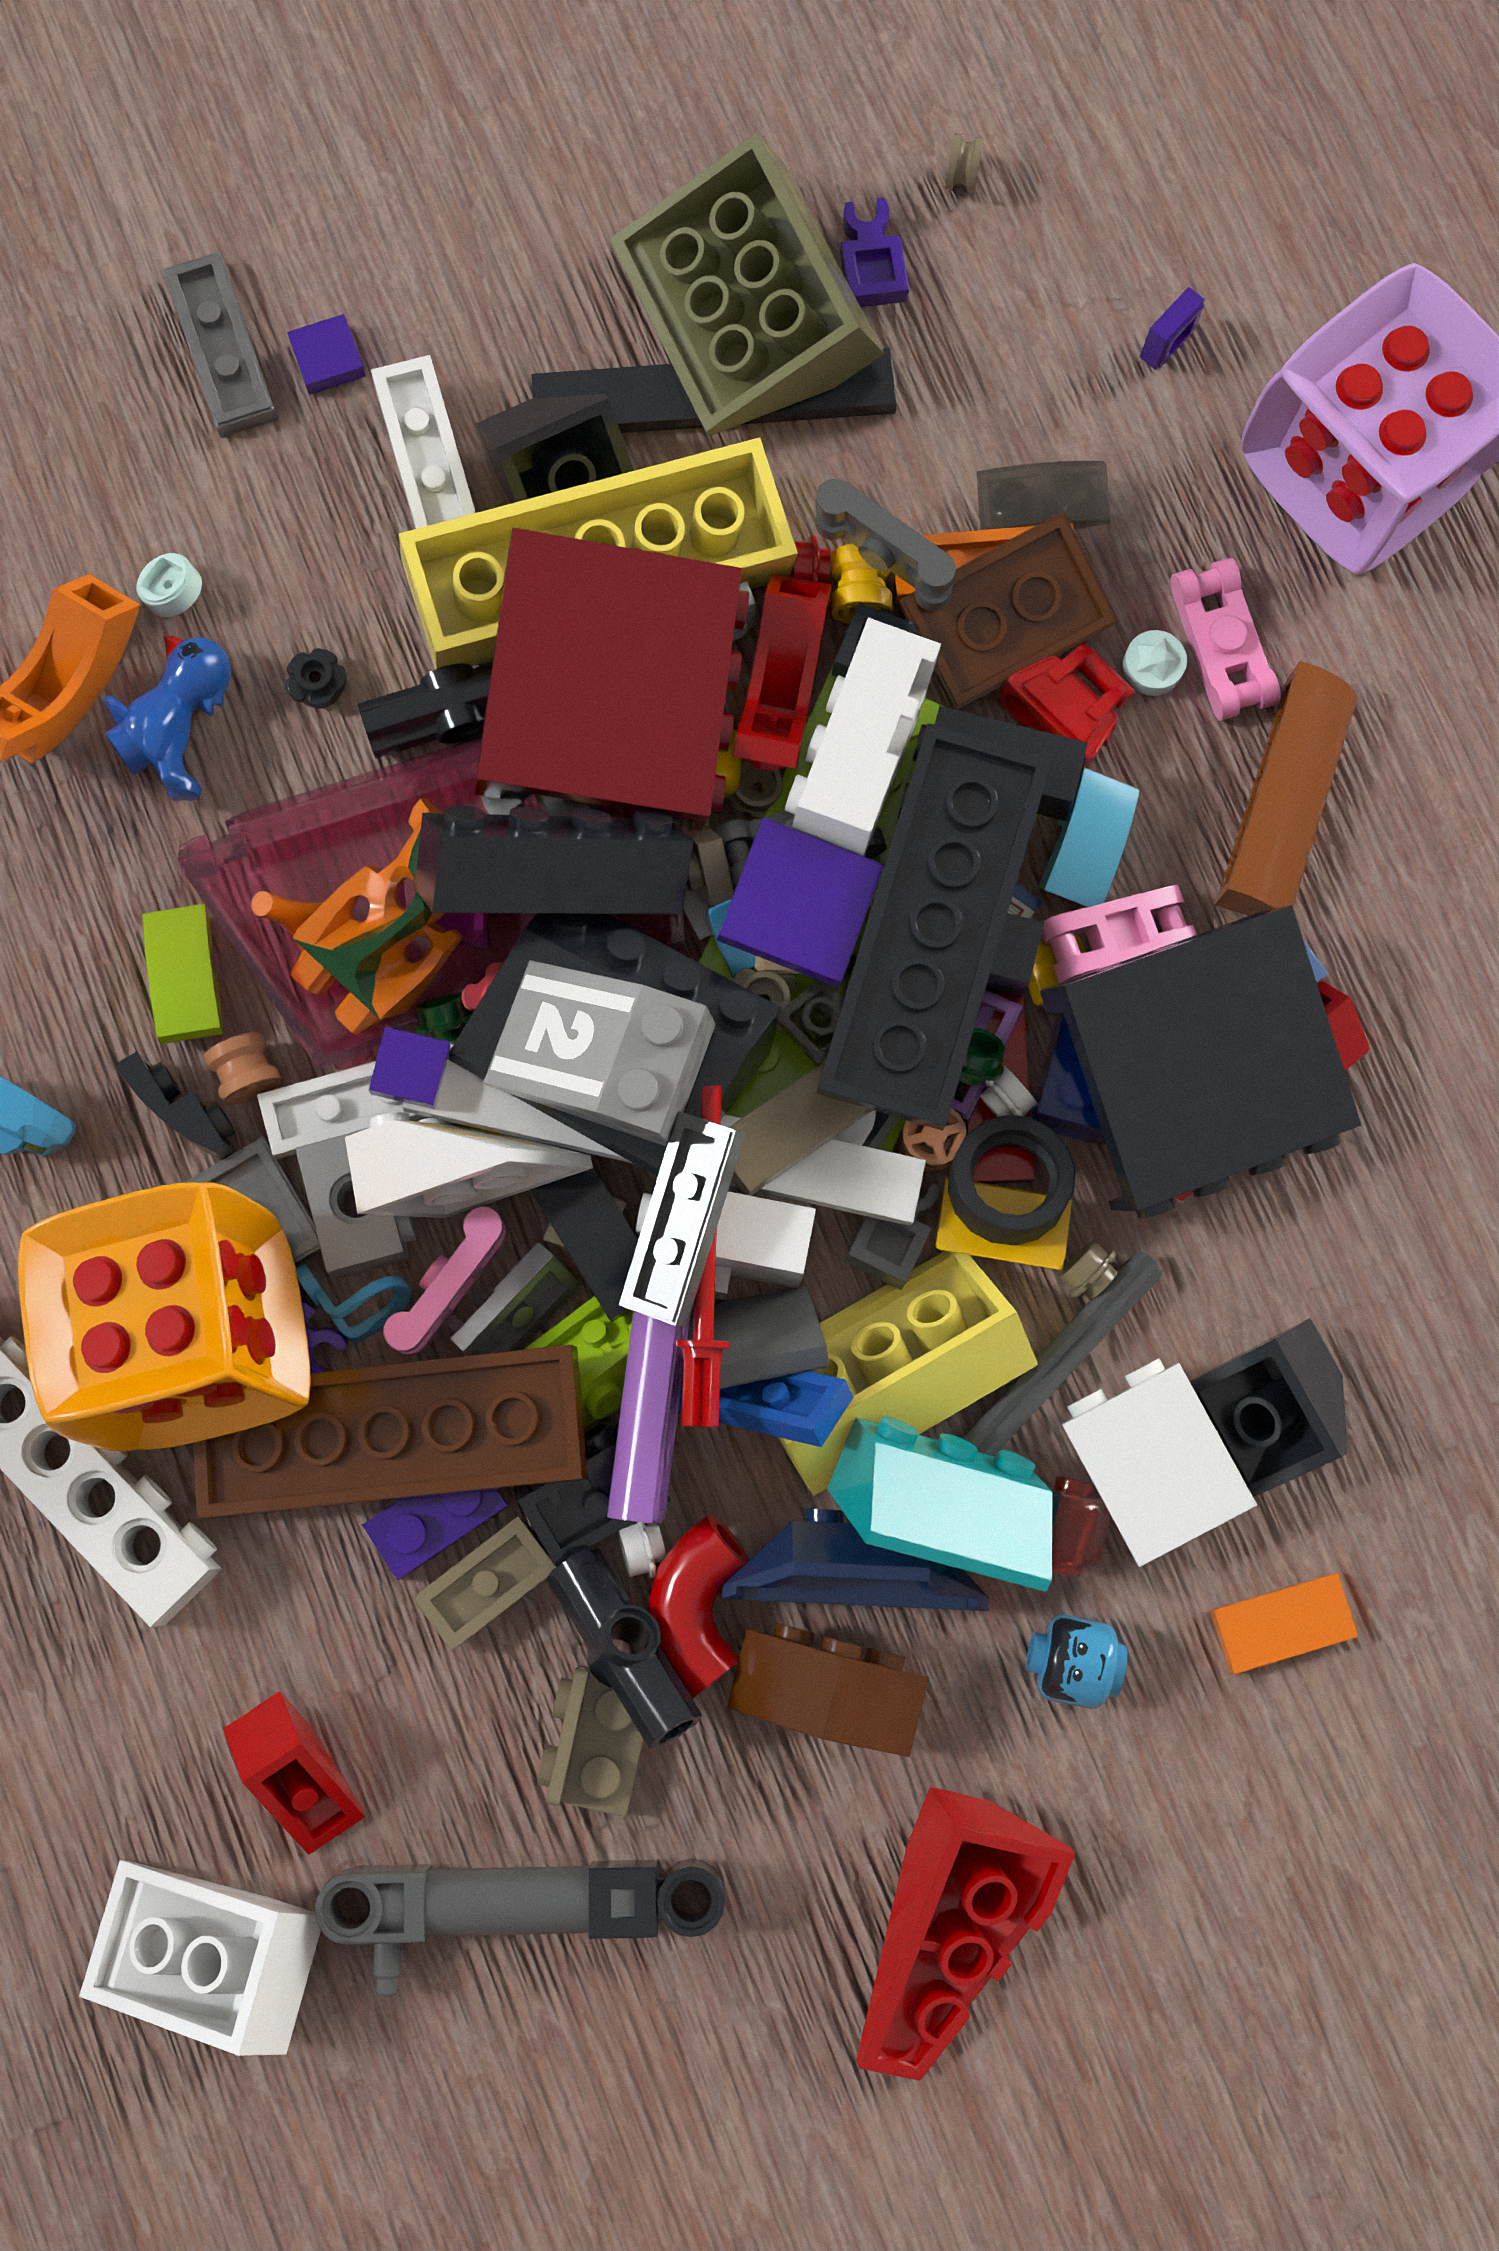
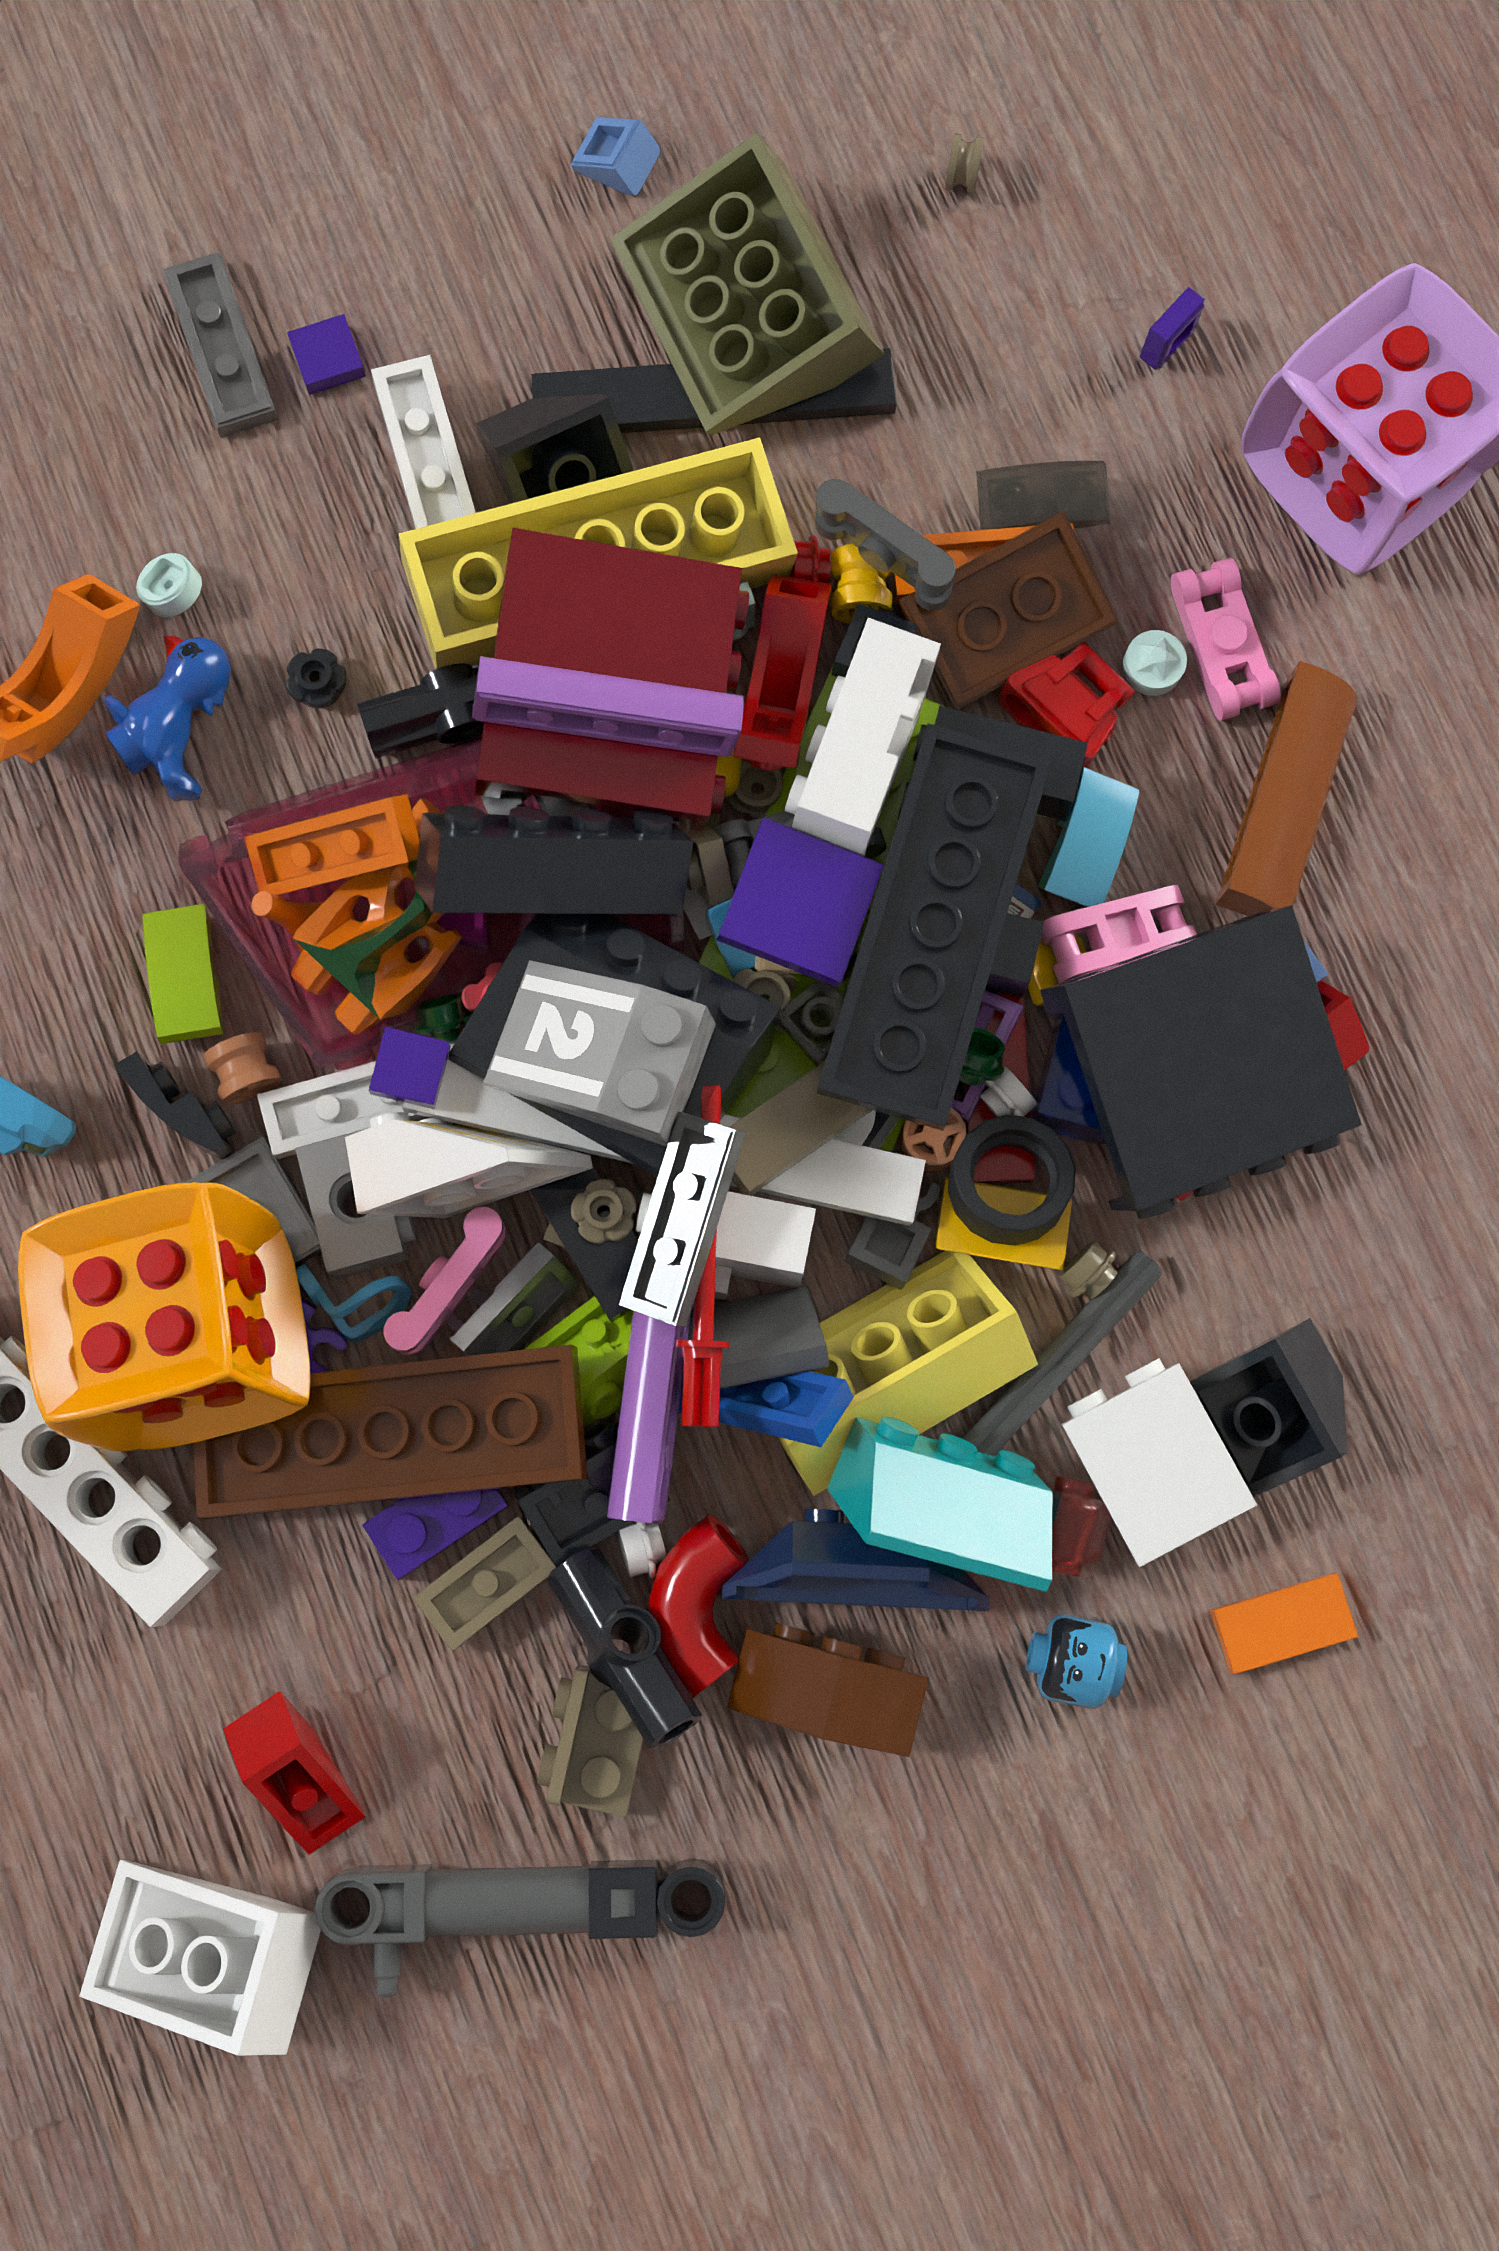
dark purple plate [840,198,909,307] -> none
red wedge [856,1786,1075,2081] -> none
none -> orange plate [244,794,419,895]
none -> medium lavender brick [472,656,743,757]
none -> medium blue slope [571,117,660,196]
none -> dark tan plate [571,1179,636,1244]

